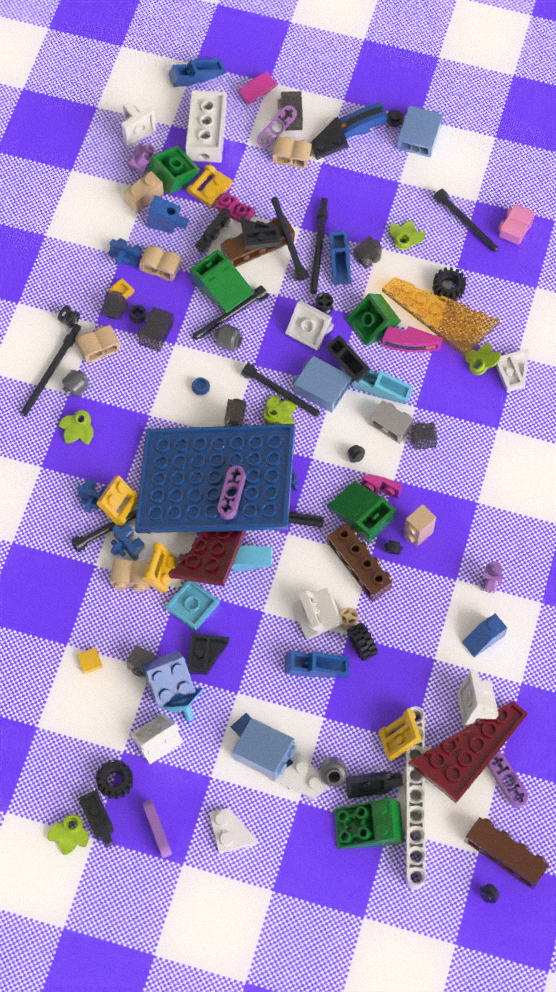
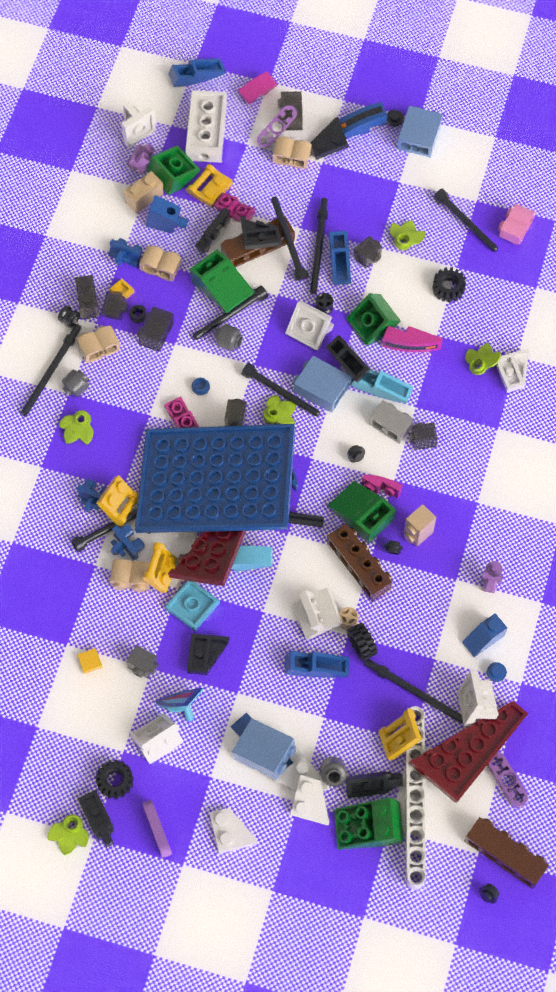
brick [141,650,196,708] -> none
medium lavender beam [218,465,246,520] -> none
clear yellow wing [382,277,501,357] -> none
none -> clear smoke brick [75,275,100,320]
none -> dark pink slope [164,396,199,428]
none -> white wing [290,774,330,825]
none -> black bar [364,659,463,724]
none -> blue plate [487,662,507,682]

